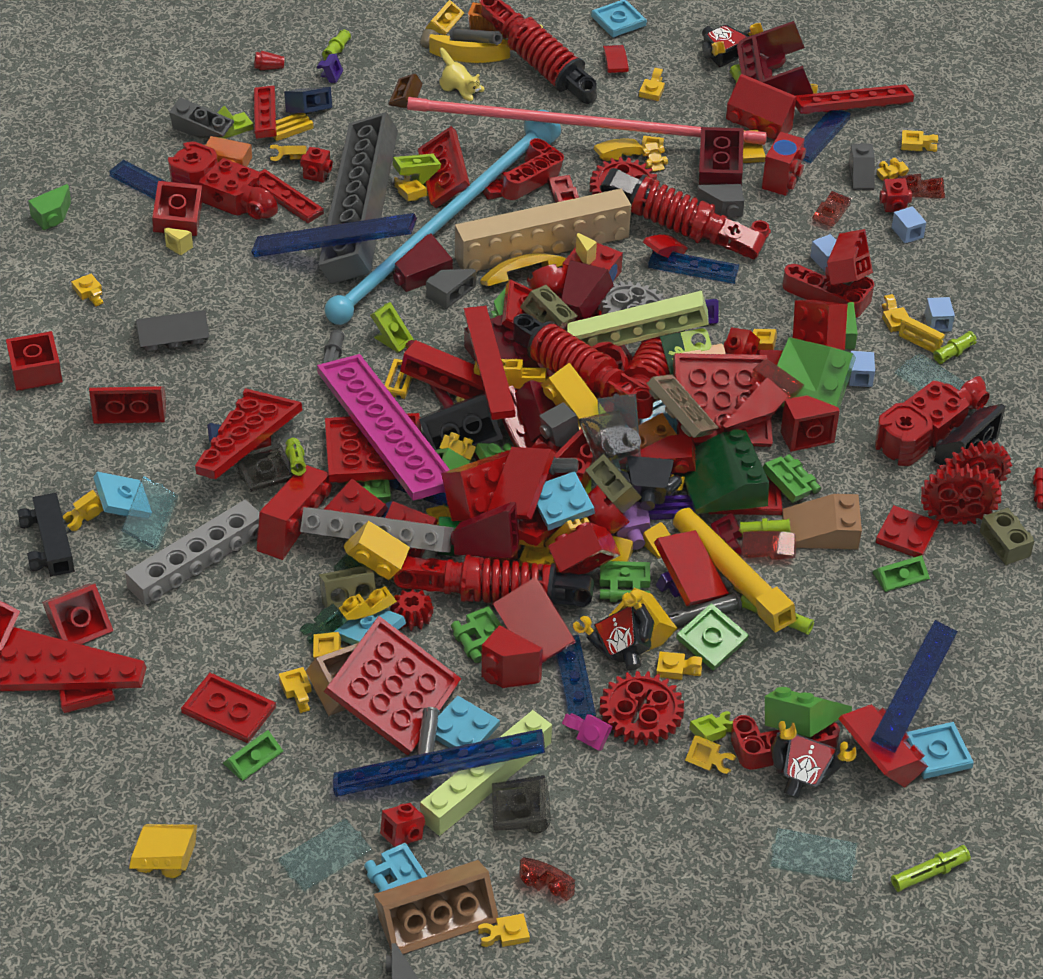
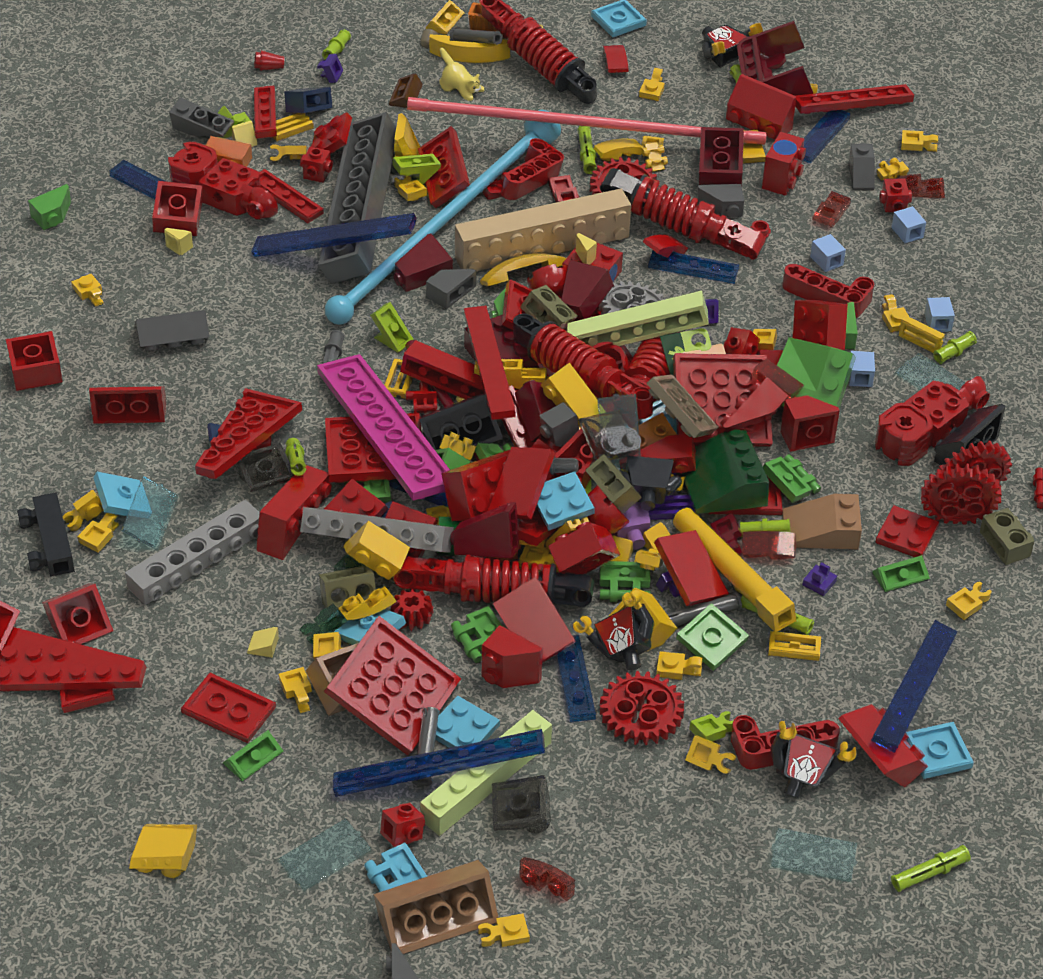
dark pink plate [562,713,613,750] -> none
bright green slope [765,687,852,737] -> none
red wedge [825,229,873,285] -> none
none -> yellow plate [77,513,119,553]
none -> light yellow slope [231,121,257,147]
none -> light yellow slope [247,627,279,658]
none -> red plate [311,112,352,154]
none -> yellow slope [394,113,420,157]
none -> red arm [406,381,437,414]
none -> lime pin [577,126,597,174]
none -> yellow plate [634,548,663,570]
none -> yellow tile [768,631,821,661]
none -> dark purple tile [802,562,837,596]
none -> yellow plate [946,582,992,620]

